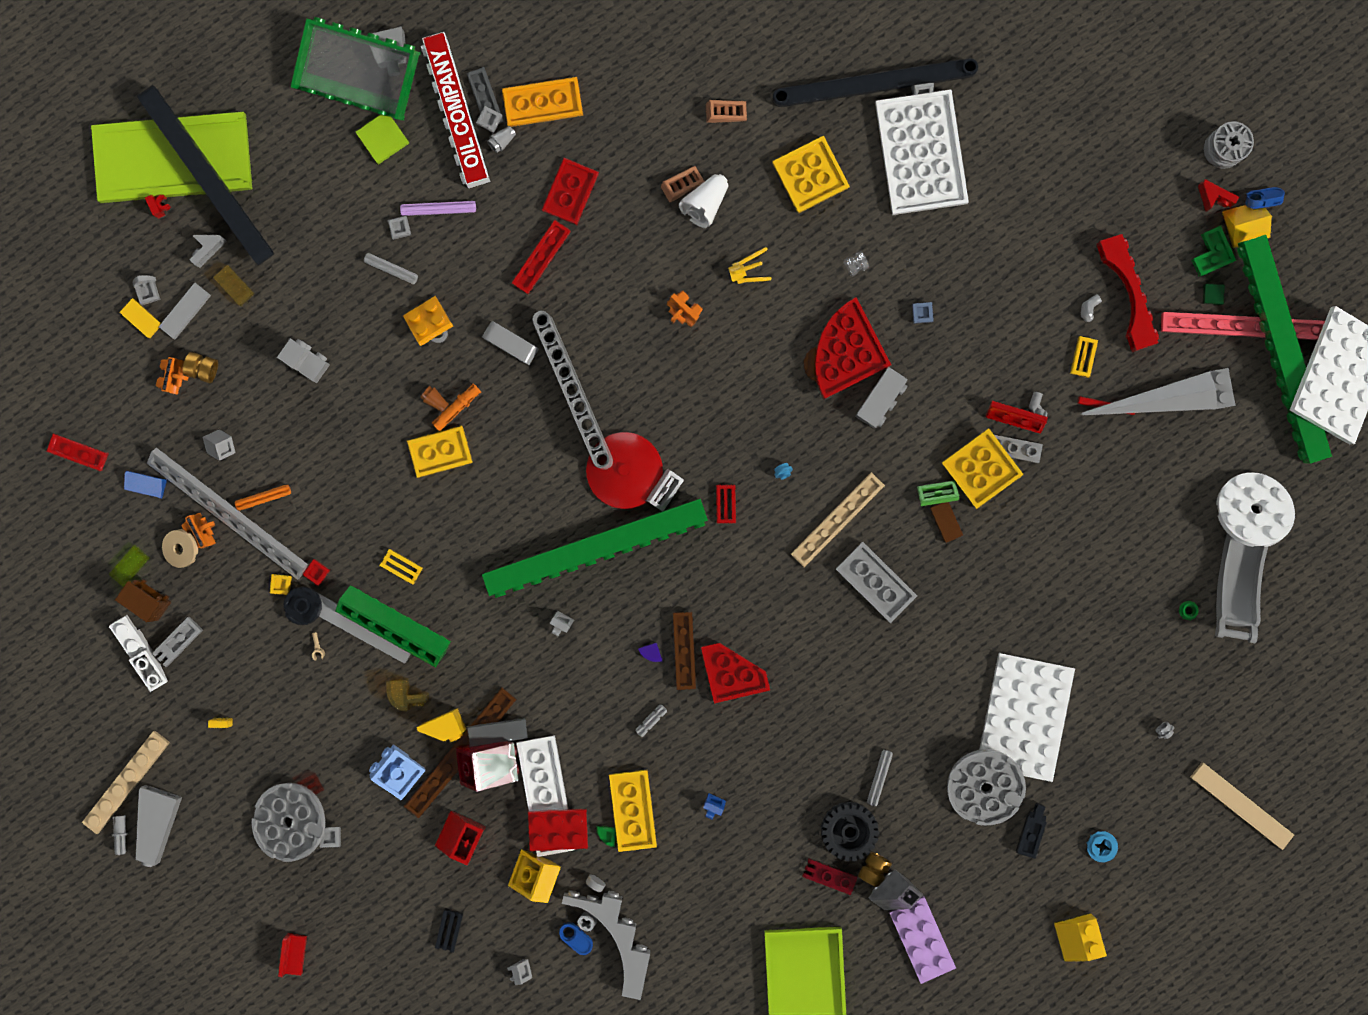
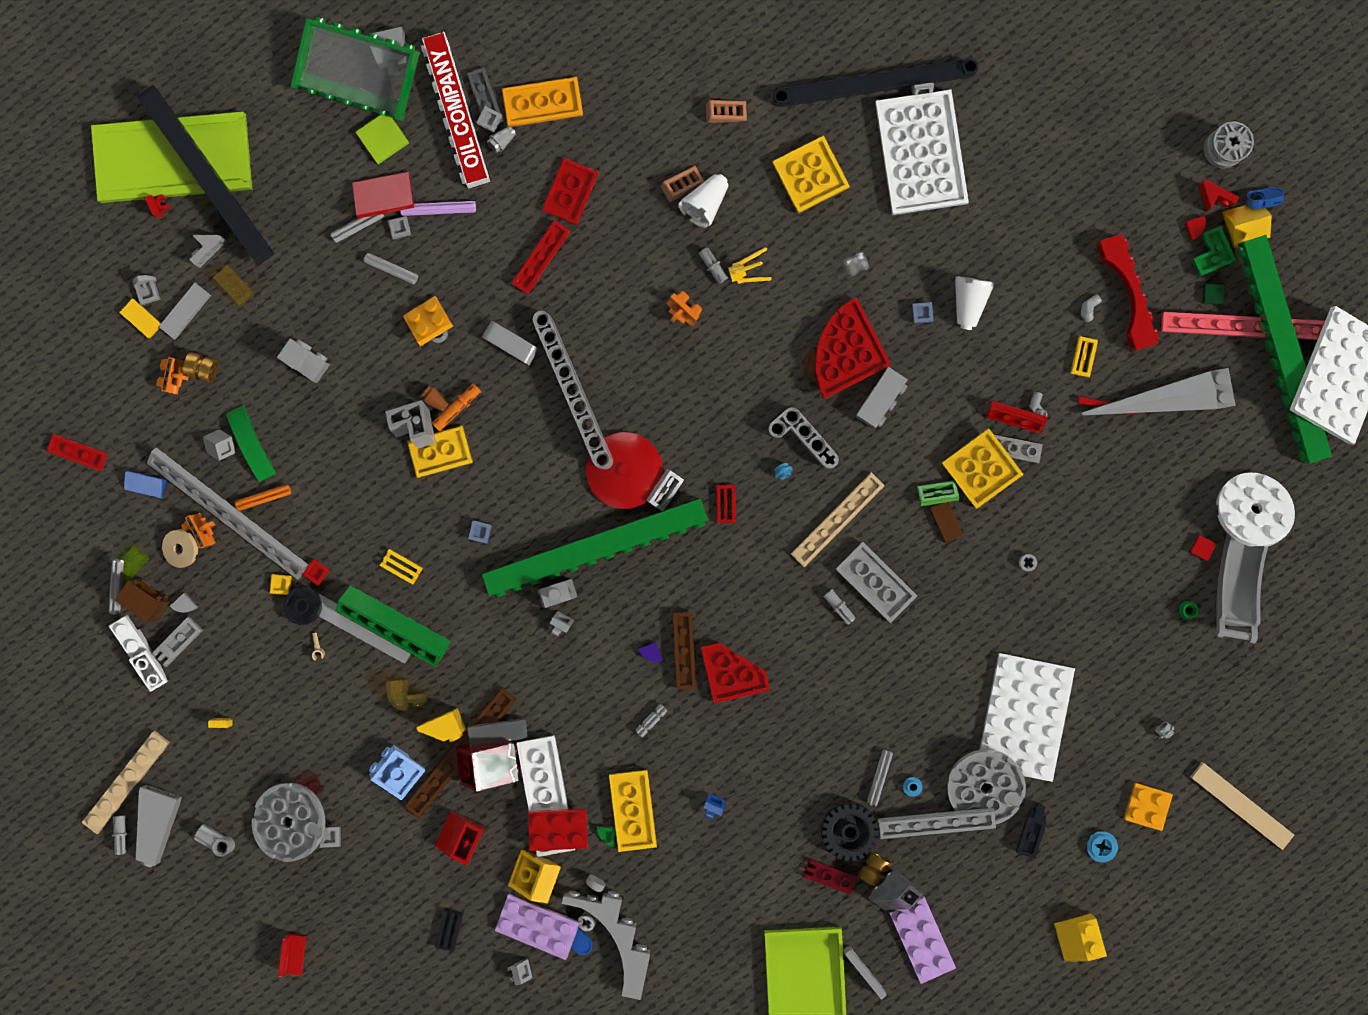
none -> light grey axle [108,559,124,615]
none -> light grey tile [170,593,198,612]
none -> light grey piece [194,824,235,856]
none -> green slope [226,405,277,482]
none -> light grey axle [331,214,384,243]
none -> tile [352,172,414,219]
none -> light grey brick [385,400,436,448]
none -> sand blue plate [468,520,492,544]
none -> lavender plate [495,894,580,960]
none -> light grey torso [537,579,577,608]
none -> light grey axle [699,248,729,284]
none -> light grey beam [768,407,839,469]
none -> light grey axle [823,589,855,625]
none -> light grey tile [843,946,887,1000]
none -> light grey tile [878,808,996,839]
none -> dark azure plate [903,777,922,797]
none -> white cone [955,276,994,330]
none -> light grey bush [1018,554,1037,571]
none -> light orange plate [1124,782,1173,831]
none -> red tile [1185,216,1206,241]
none -> red tile [1189,535,1217,561]

